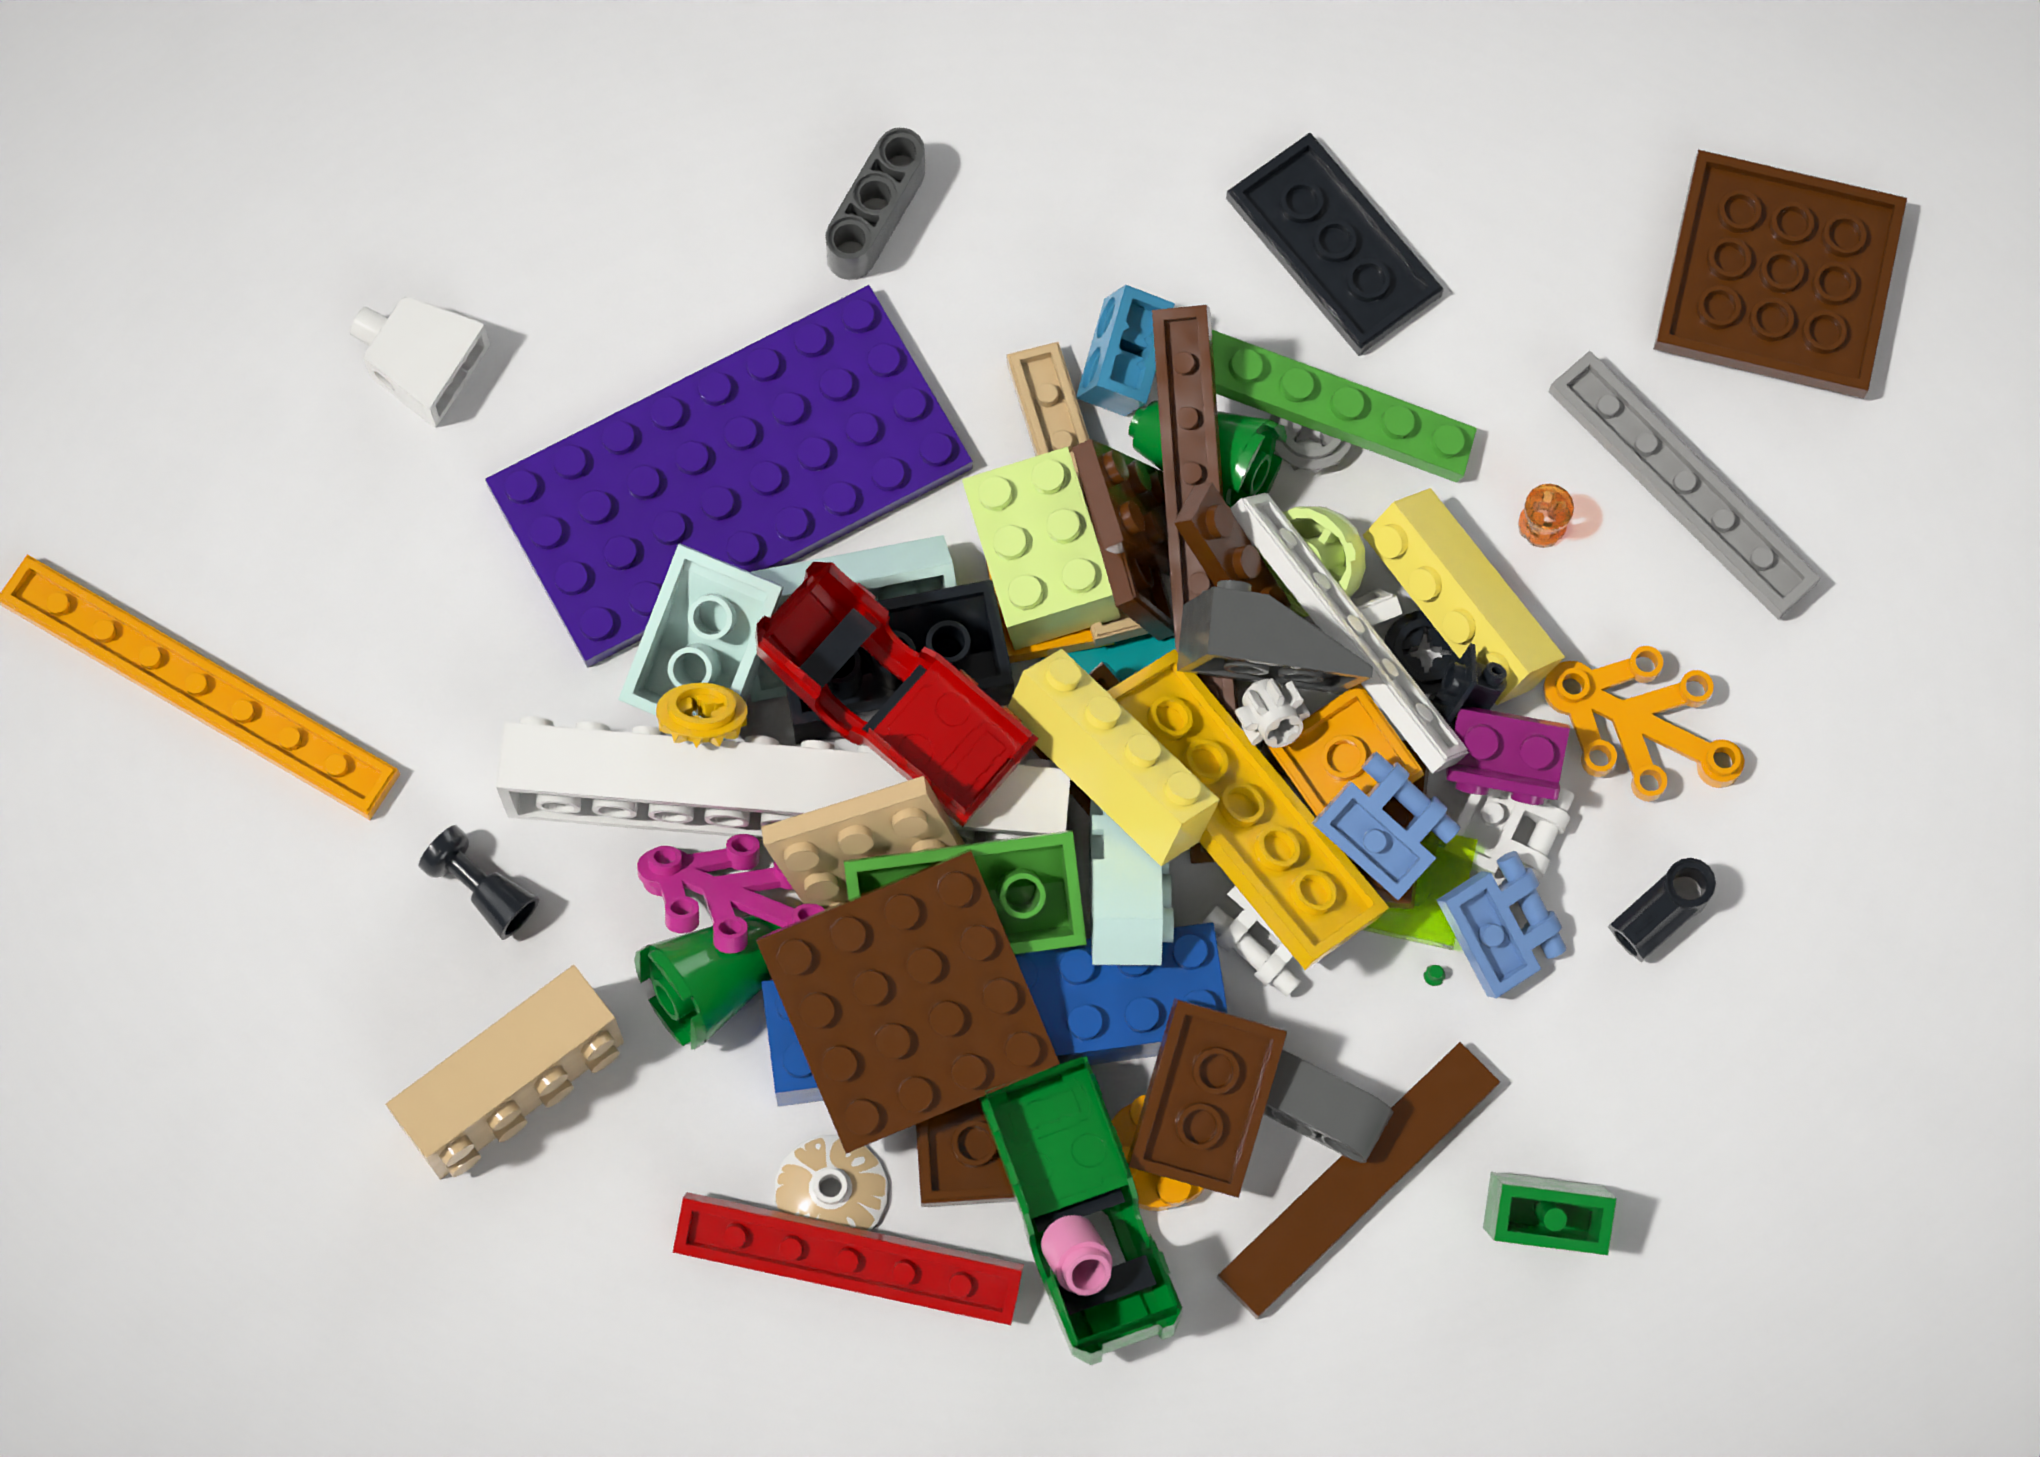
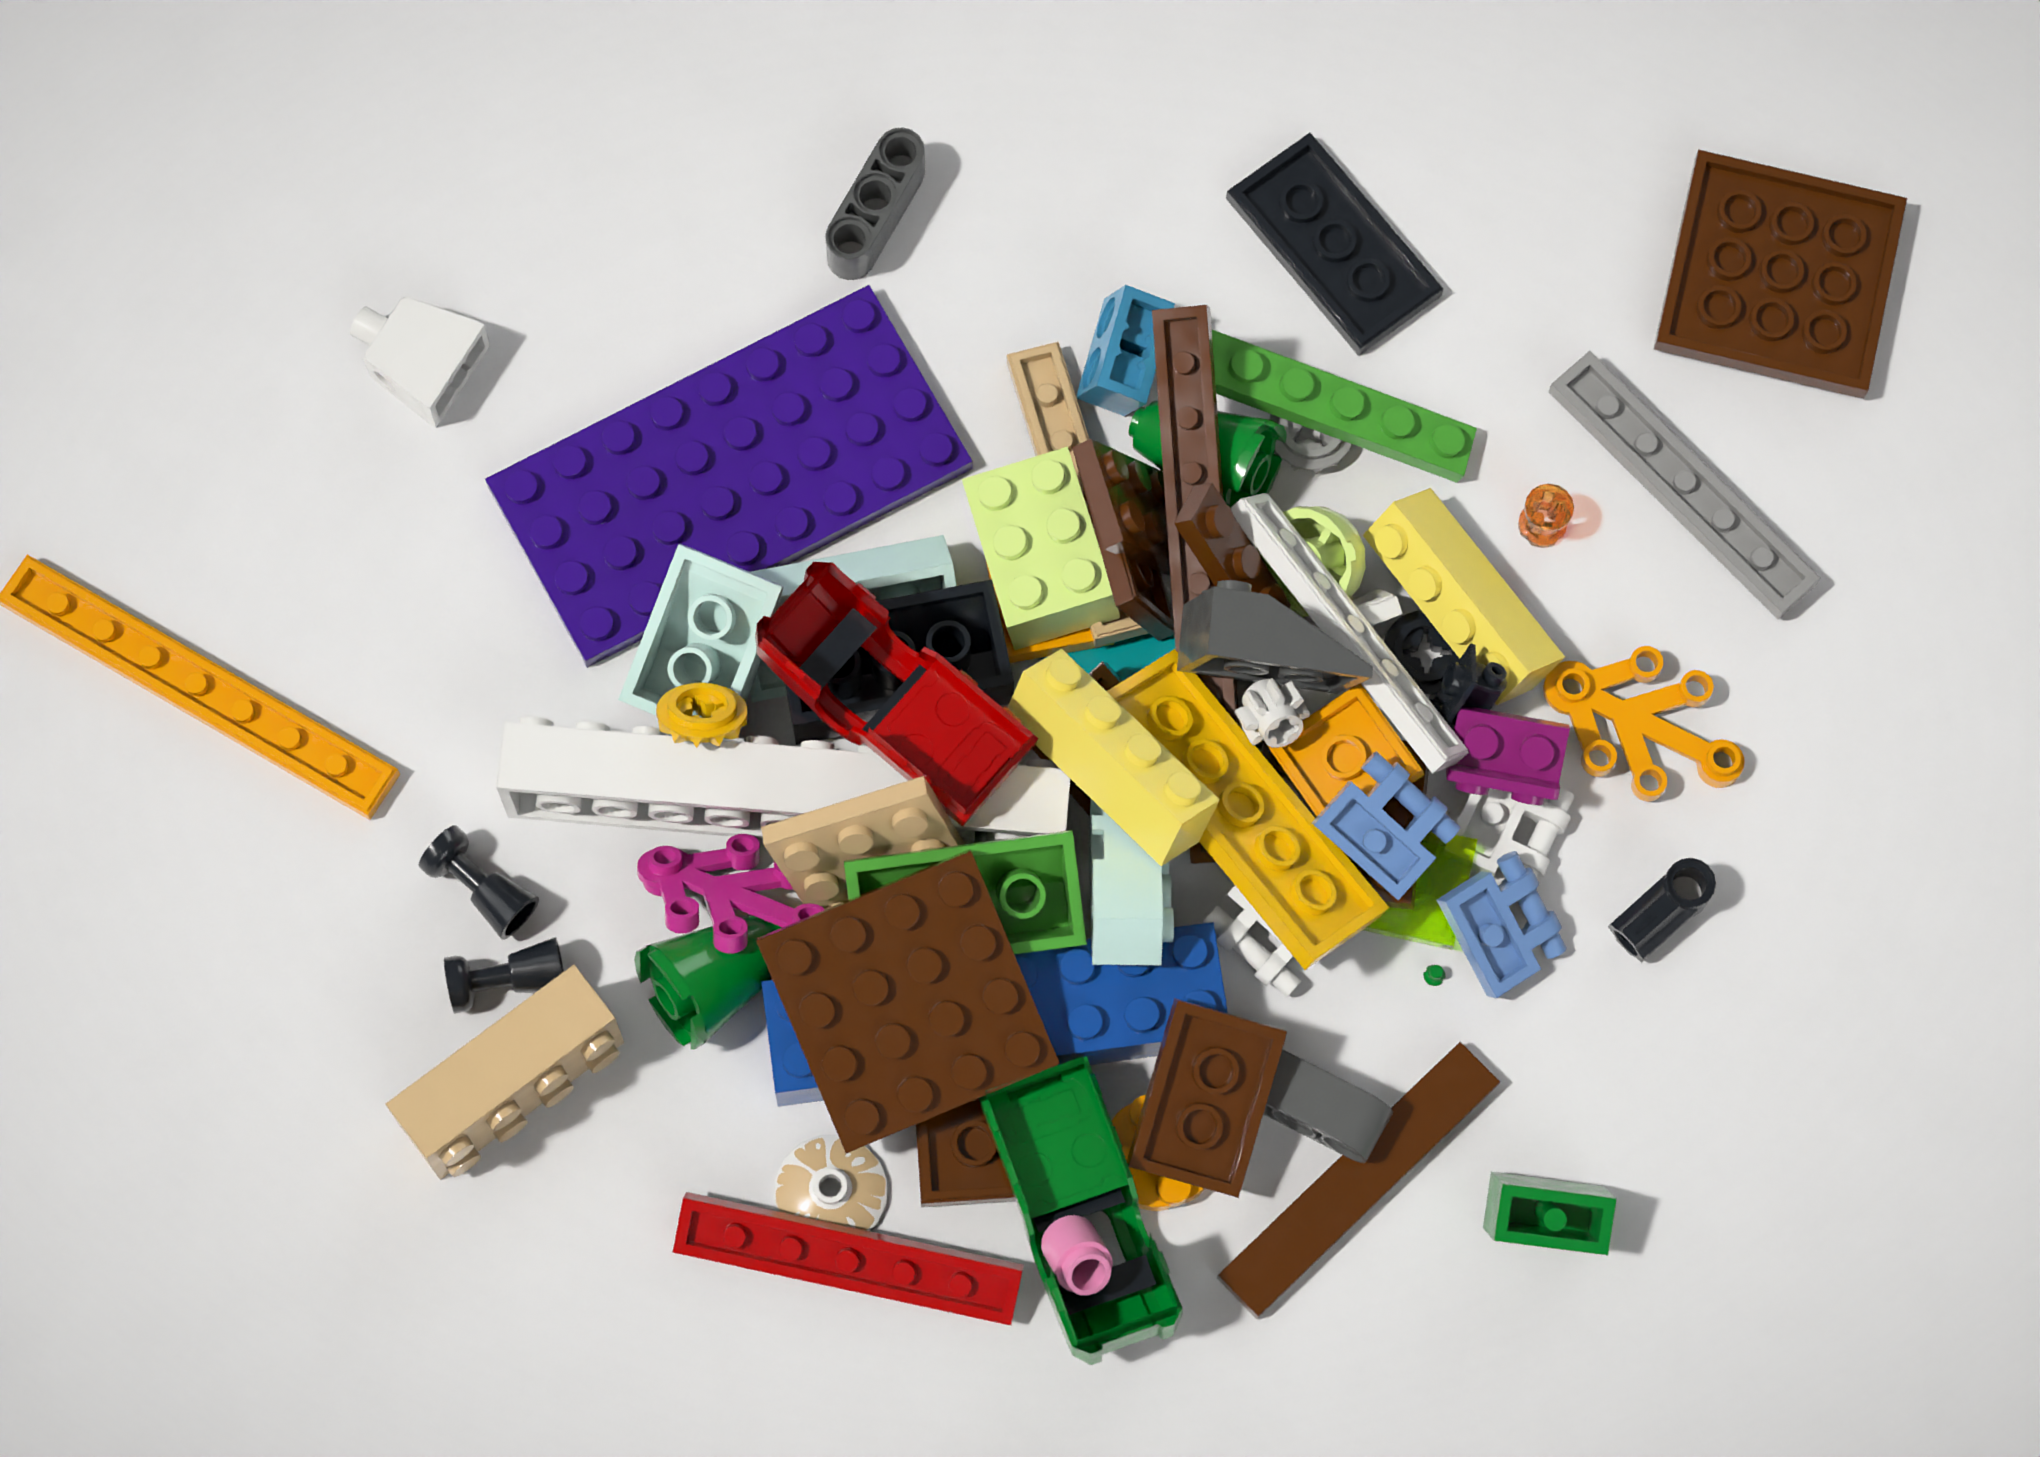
none -> black piece [444,937,564,1014]

